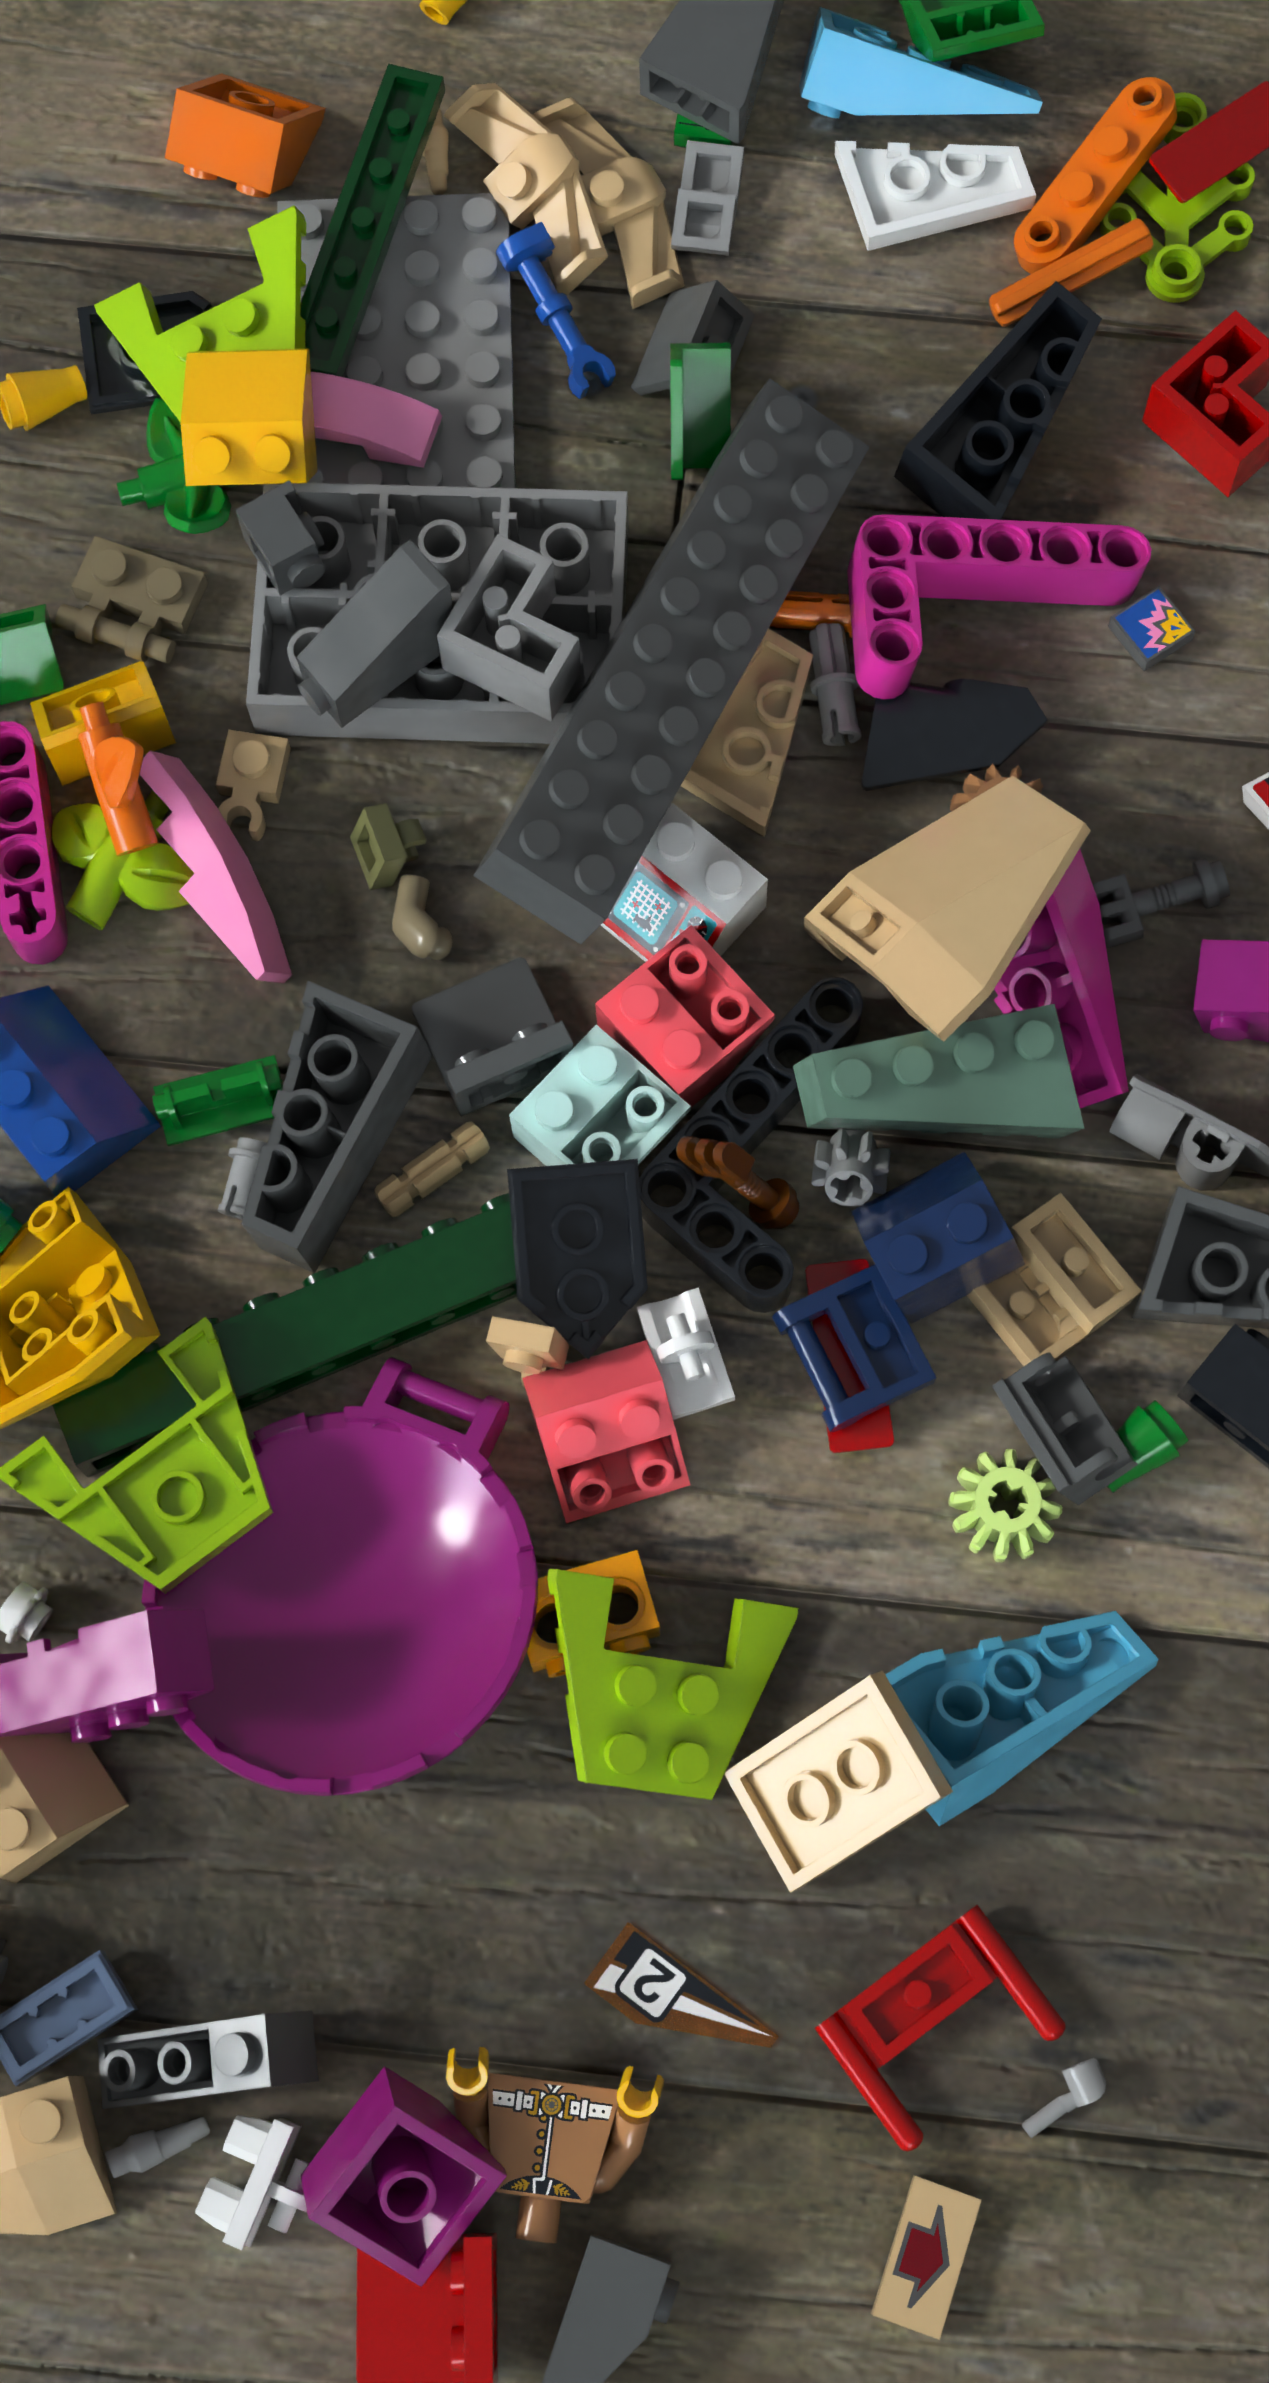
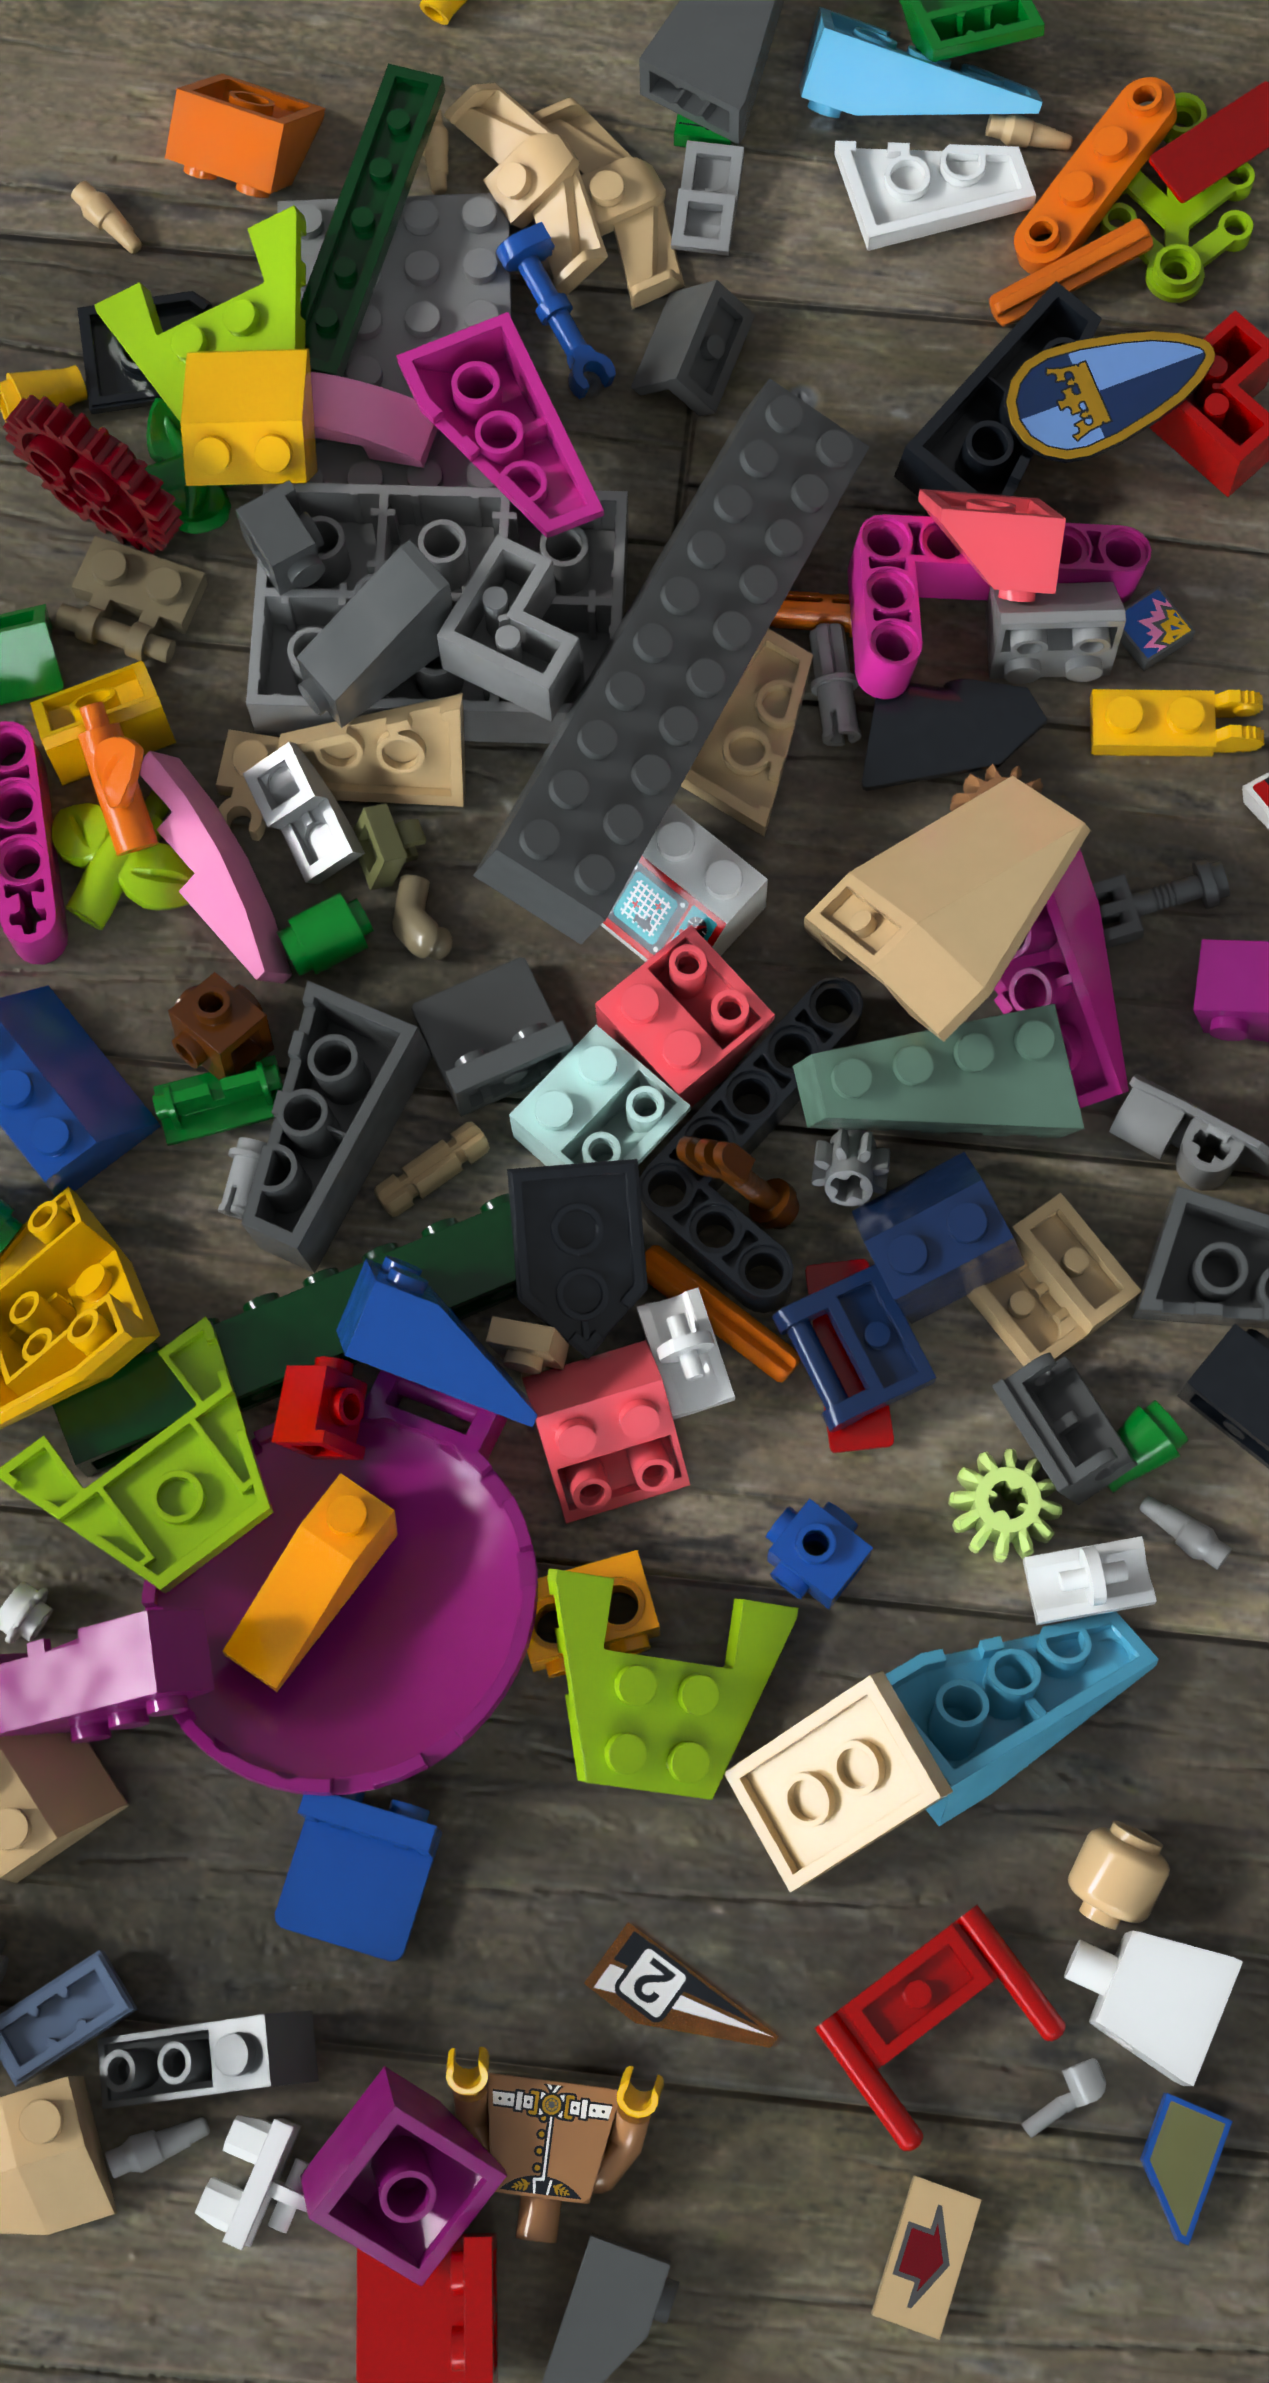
green panel [670,343,731,480] -> none
none -> dark red gear [3,395,183,553]
none -> tan piece [71,181,142,254]
none -> reddish brown brick [168,972,274,1080]
none -> light orange slope [223,1473,398,1692]
none -> light grey slope [243,742,365,884]
none -> red brick [272,1356,368,1460]
none -> blue bracket [275,1792,442,1962]
none -> green brick [276,893,374,977]
none -> tan wing [277,693,466,807]
none -> blue slope [336,1256,538,1428]
none -> dark pink wedge [396,312,604,539]
none -> orange axle [645,1245,800,1383]
none -> blue brick [766,1498,873,1610]
none -> coral slope [918,489,1066,602]
none -> tan piece [985,114,1073,151]
none -> light grey slope [985,582,1126,684]
none -> shield [1006,331,1215,463]
none -> white hips [1023,1536,1157,1626]
none -> white torso [1064,1930,1243,2086]
none -> tan head [1068,1821,1170,1930]
none -> yellow hinge [1090,689,1264,757]
none -> light grey piece [1140,1496,1232,1570]
none -> olive tile [1140,2093,1233,2246]

